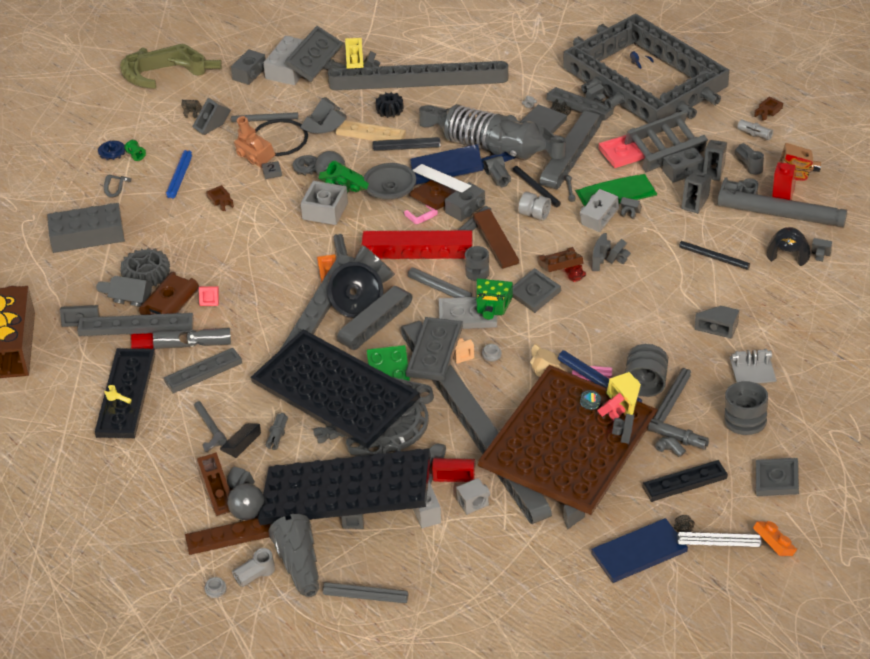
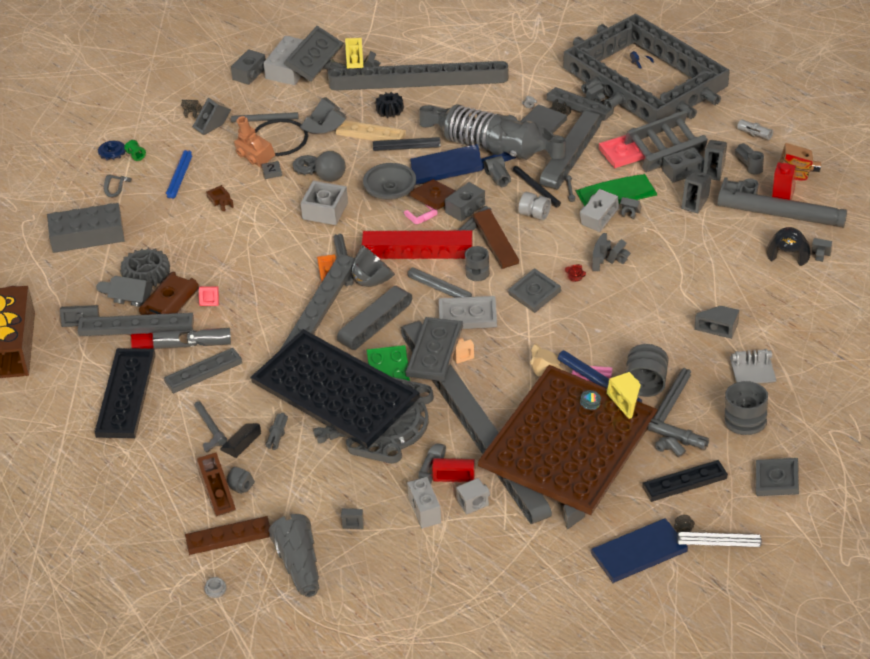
light yellow hand [104,385,132,404] -> none
olive piece [120,44,222,89] -> none
dark grey piece [227,483,265,520] -> none
light grey piece [232,548,275,587] -> none
black plate [258,448,431,525] -> none
green plate [318,161,369,194] -> none
dark grey axle [323,582,409,604] -> none
black dish [327,262,383,318] -> none
white sticker [413,164,471,192] -> none
green torso [477,278,513,320] -> none
light grey plate [482,344,501,362] -> none
reddish brown plate [537,247,584,272] -> none
coral tile [597,393,626,420] -> none
dark grey tile [612,414,634,444] -> none
black bar [679,241,750,270] -> none
orange plate [753,521,797,556] -> none
reddish brown plate [754,96,783,121] -> none

